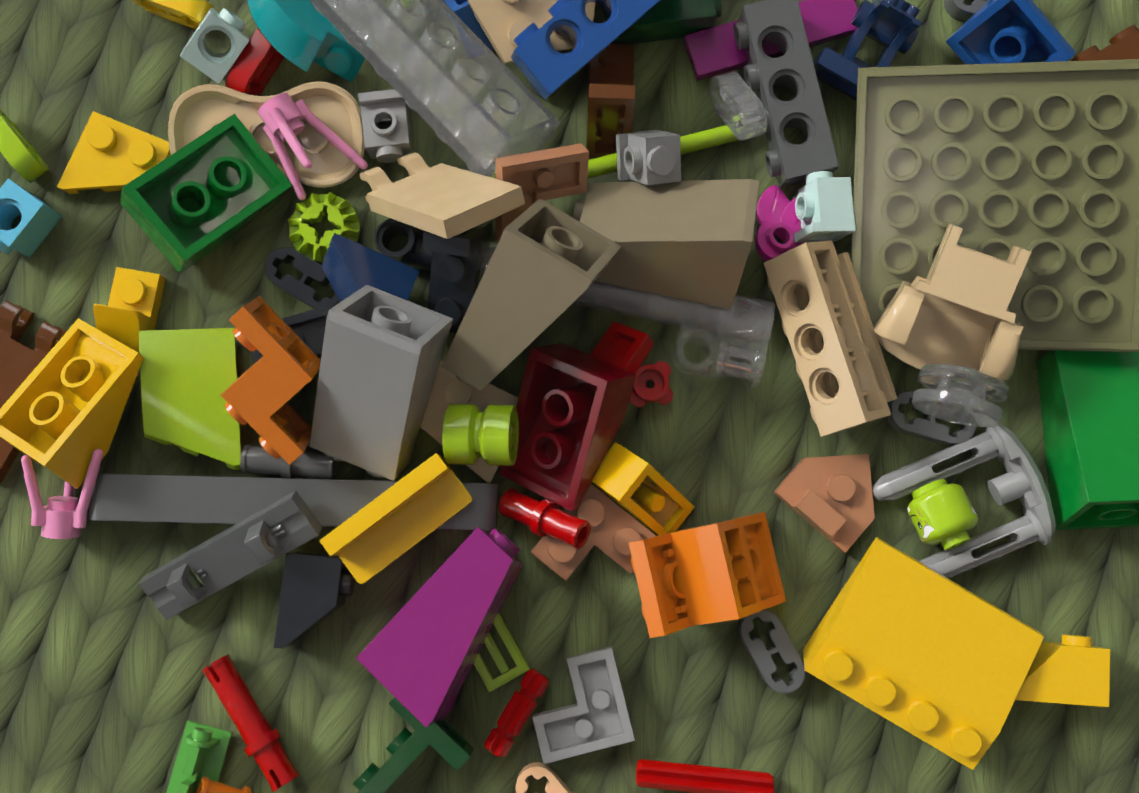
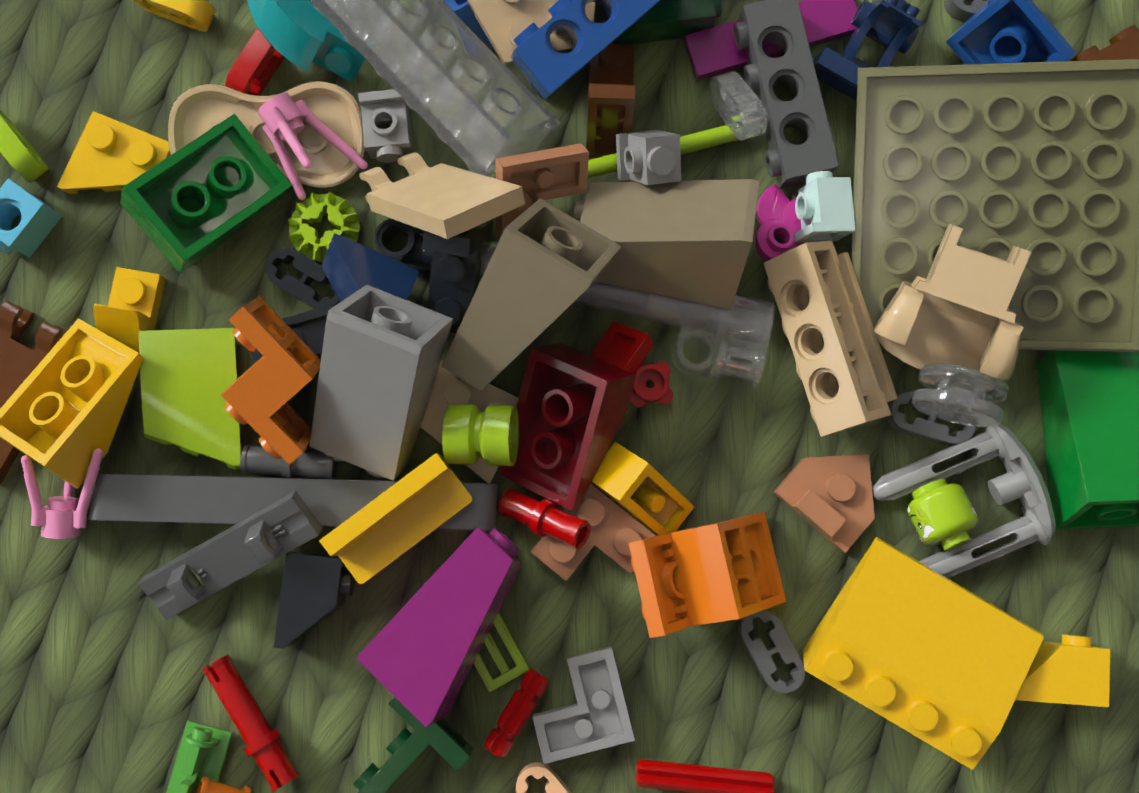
light aqua brick [180,7,250,84] -> none

